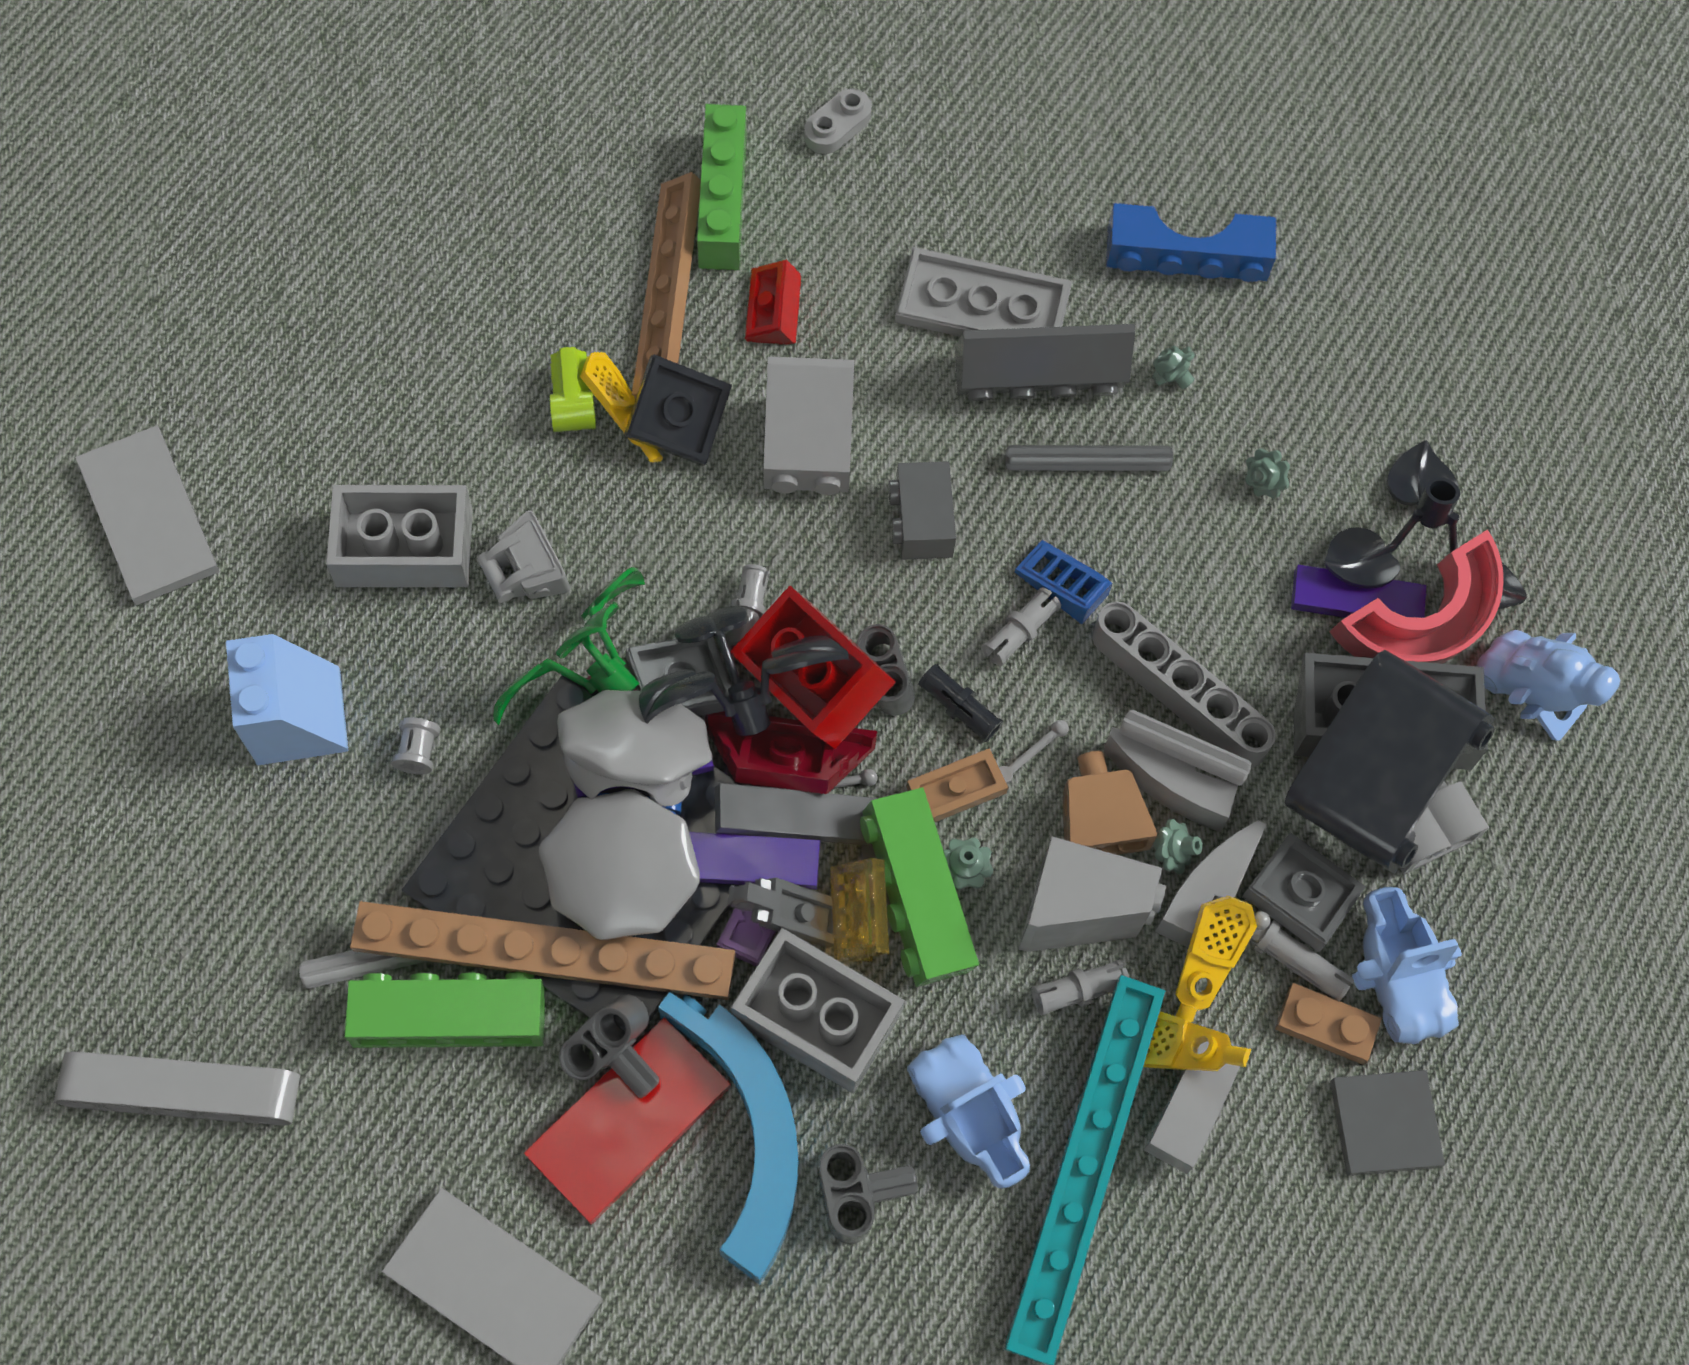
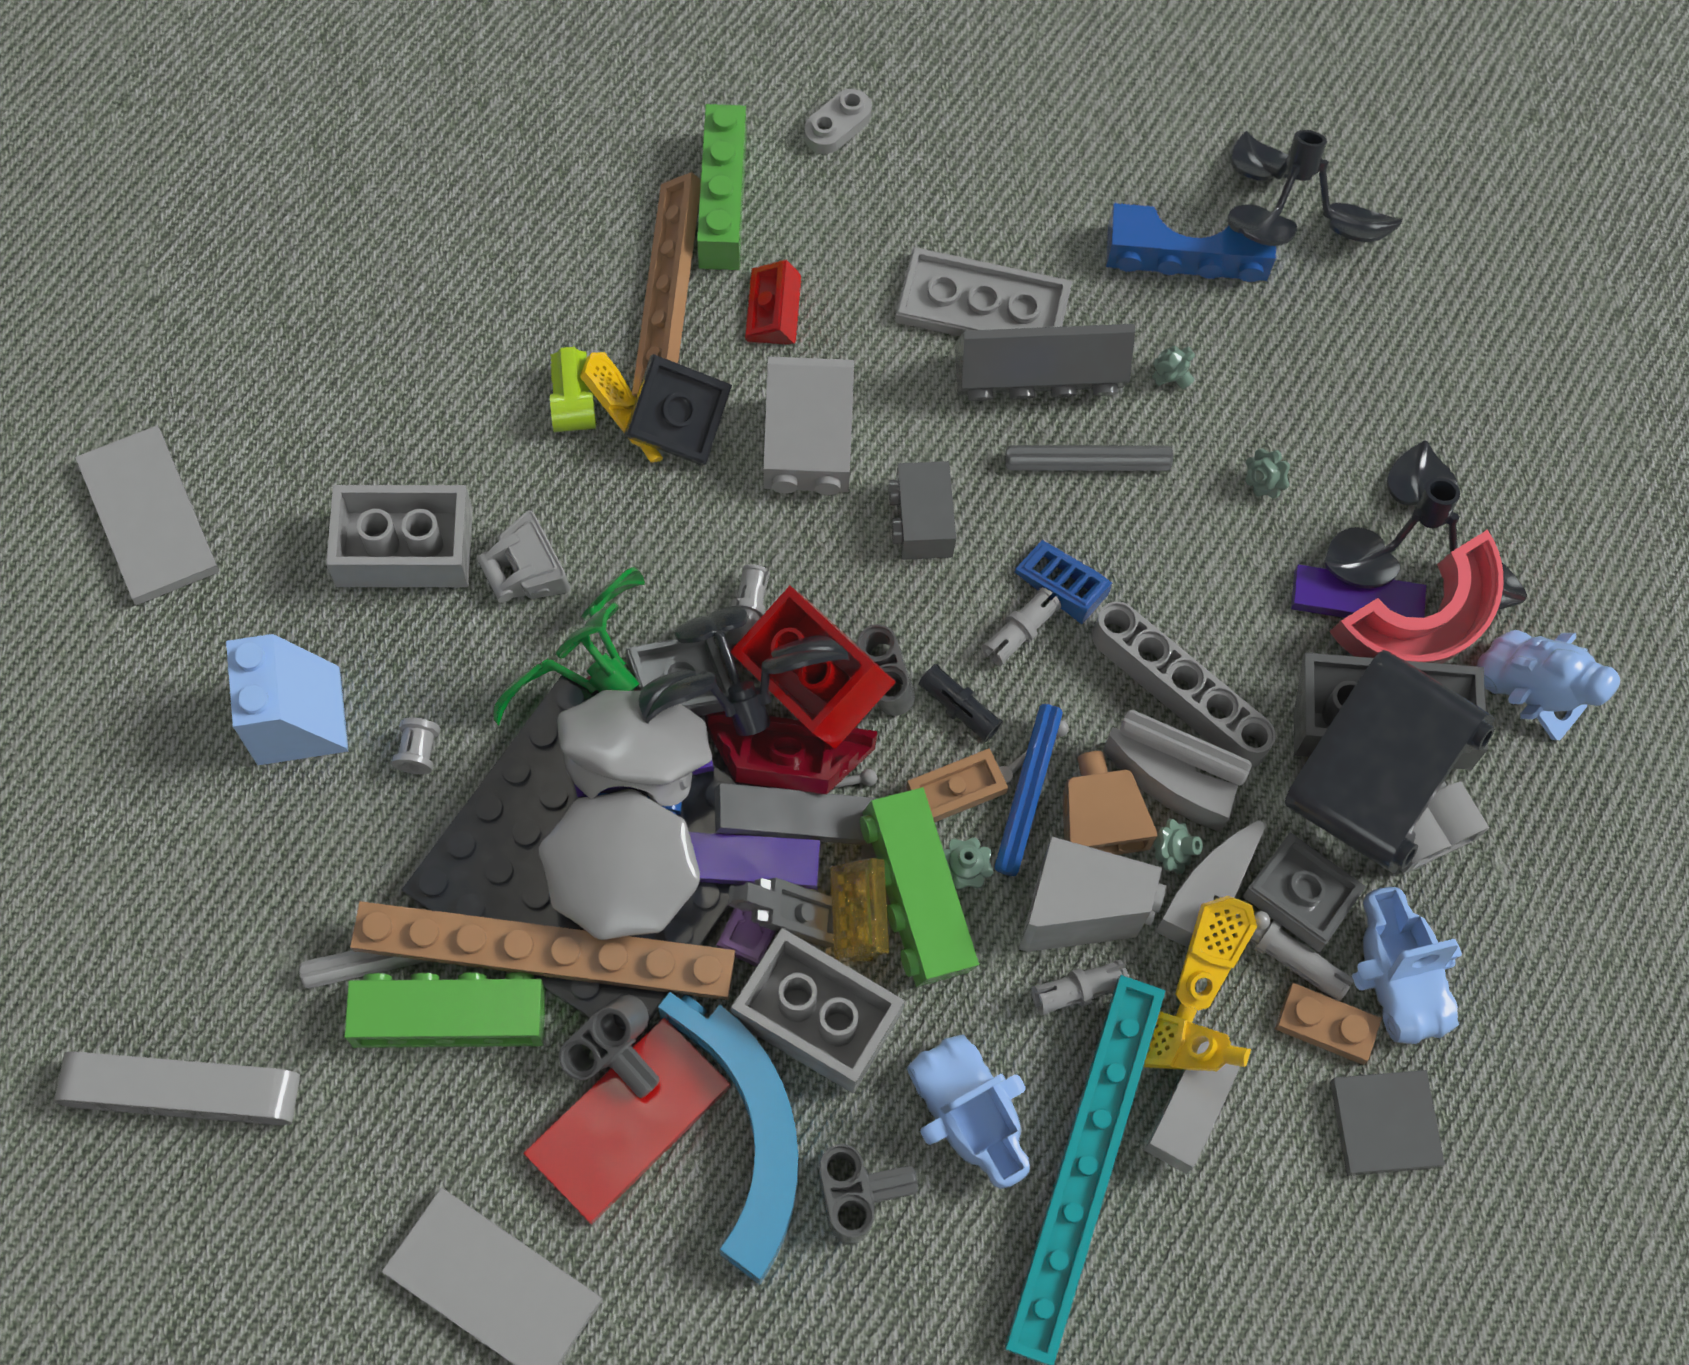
none -> blue axle [994,704,1063,876]
none -> black plant [1227,130,1403,246]

